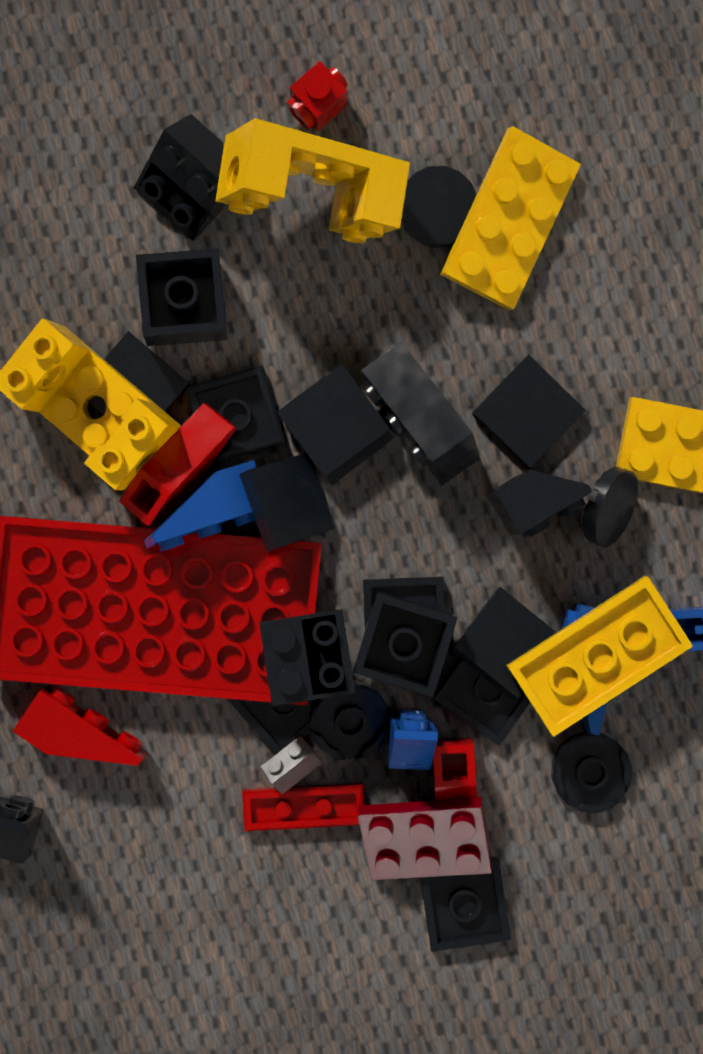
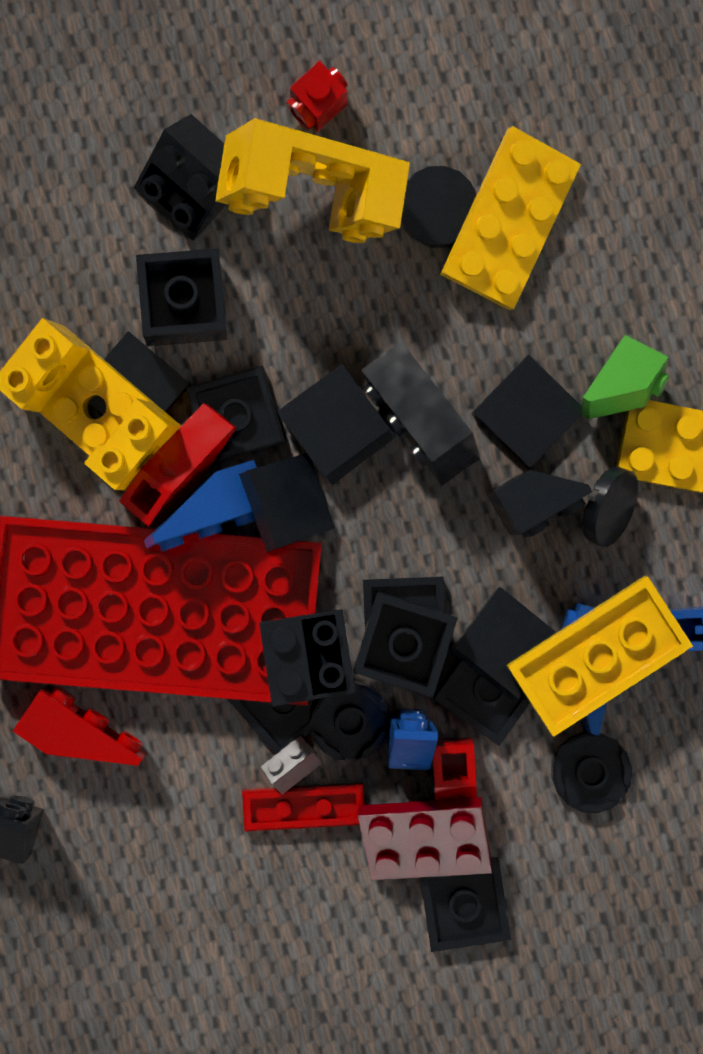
none -> bright green slope [582,335,670,420]

